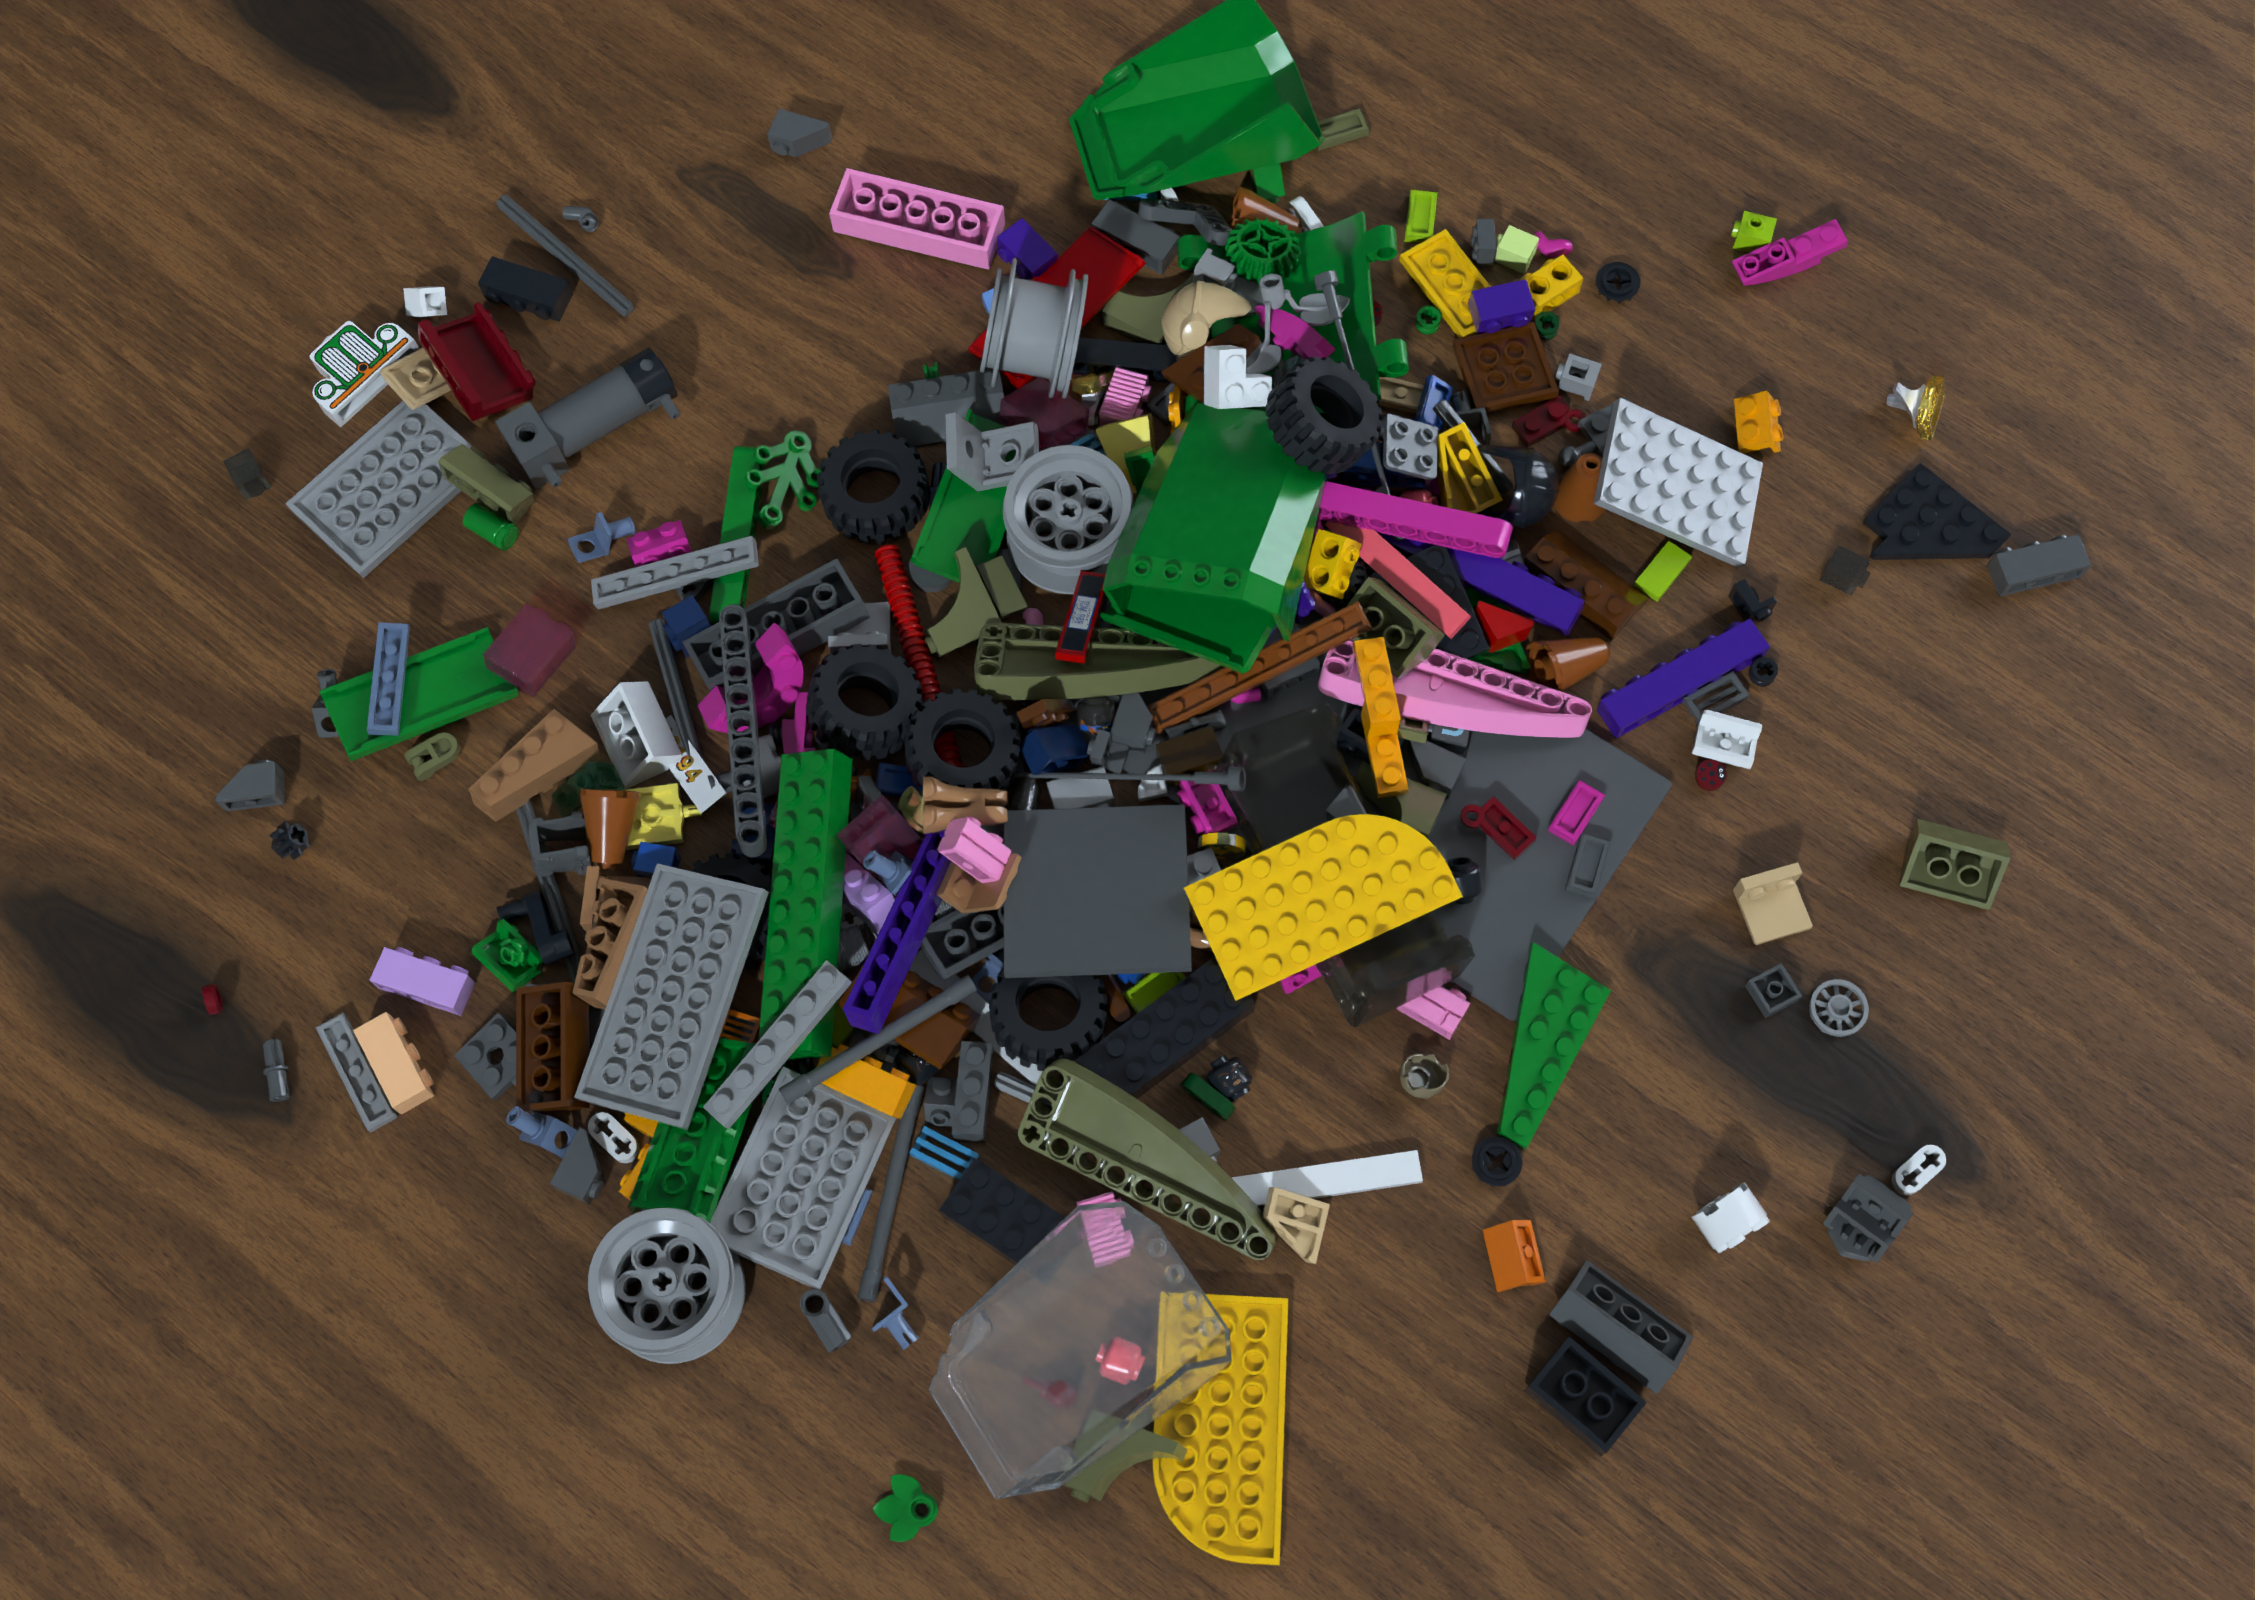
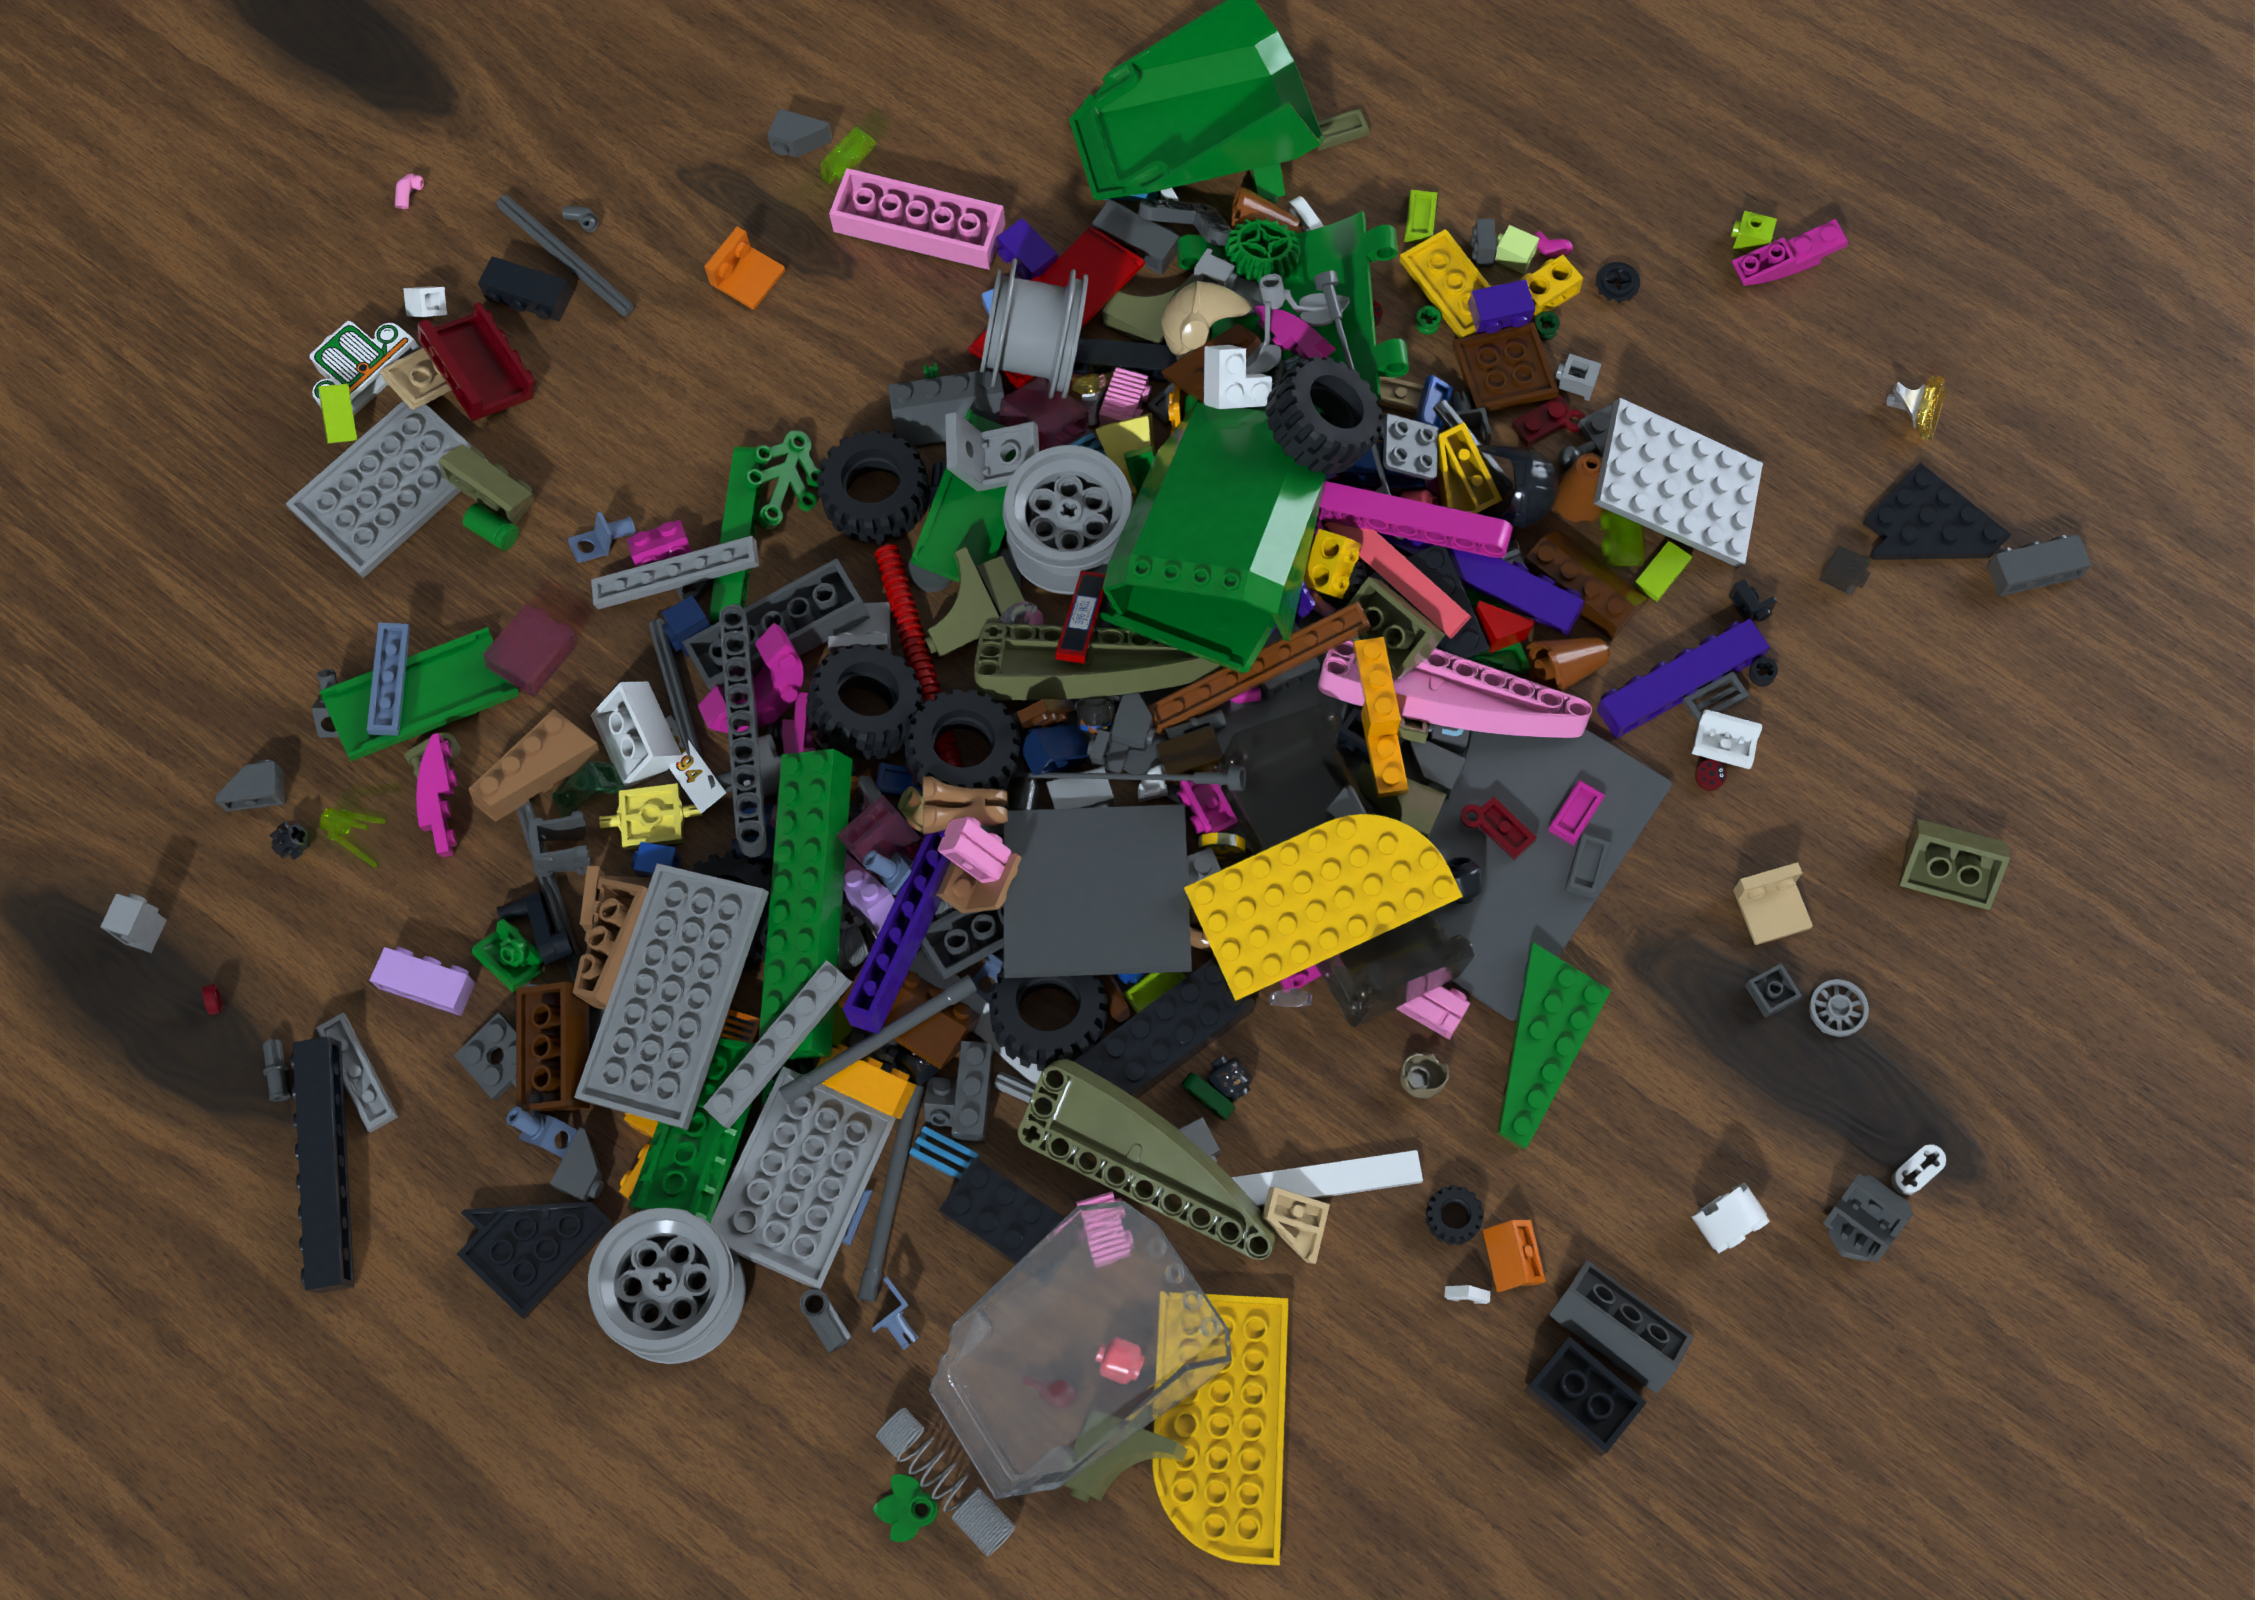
clear smoke brick [223,448,272,500] -> none
light nougat brick [353,1012,434,1115] -> none
dark grey piece [495,347,680,490] -> none
dark orange cone [580,789,641,869] -> none
white beam [588,1112,640,1163] -> none
black gear [1472,1137,1522,1187] -> none
light orange bracket [1734,390,1784,454] -> none
none -> light grey brick [100,893,167,953]
none -> black brick [290,1036,355,1293]
none -> lime tile [318,384,357,444]
none -> clear neon green plant [320,807,386,868]
none -> bright pink arm [395,173,424,209]
none -> dark pink slope [416,733,457,858]
none -> black wing [456,1202,615,1319]
none -> orange bracket [704,226,785,309]
none -> clear neon green bracket [821,126,876,184]
none -> light grey piece [876,1408,1016,1556]
none -> clear tile [999,601,1038,624]
none -> clear tile [1269,988,1313,1007]
none -> black tyre [1425,1185,1484,1245]
none -> white tile [1444,1285,1491,1304]
none -> clear neon green bracket [1600,509,1644,566]

